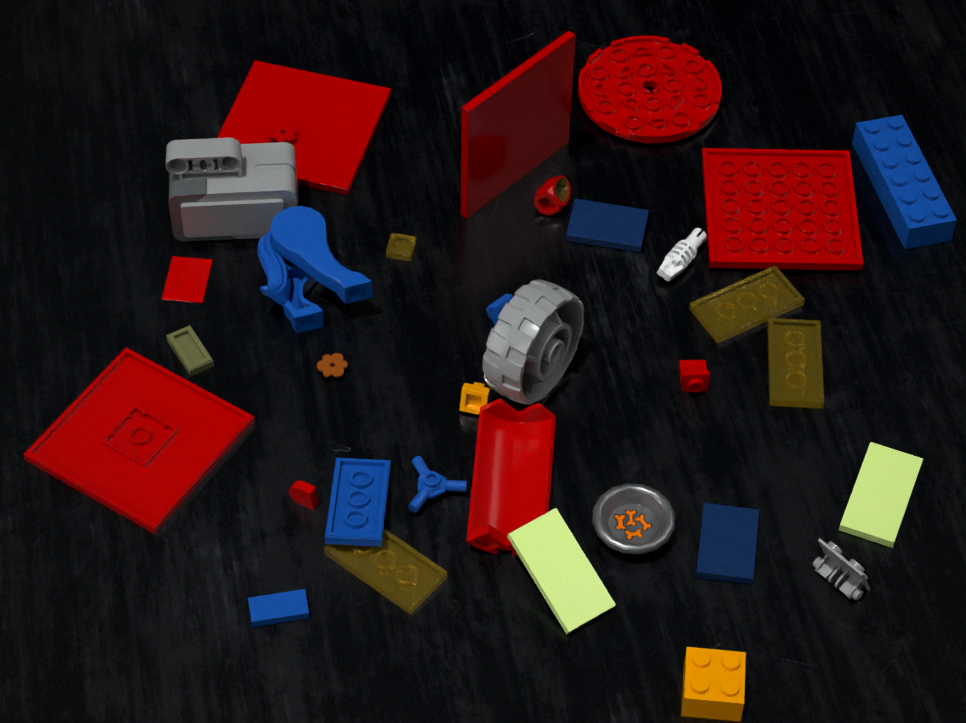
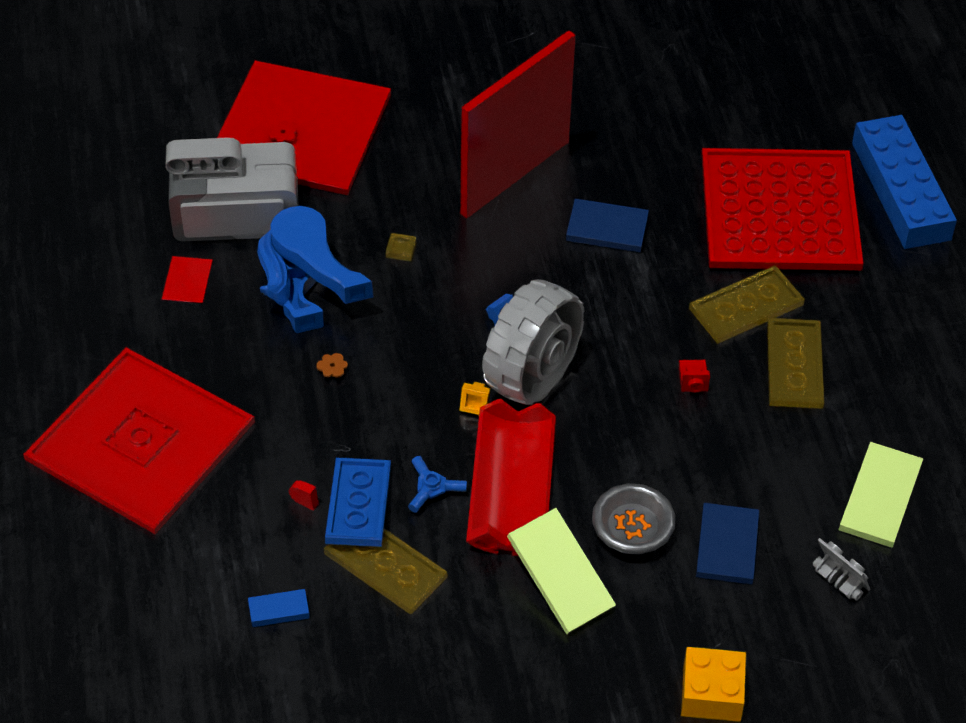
olive tile [166,325,214,377] -> none
red rock [534,175,571,215] -> none
red plate [578,36,722,144] -> none
white hinge [657,228,707,282] -> none

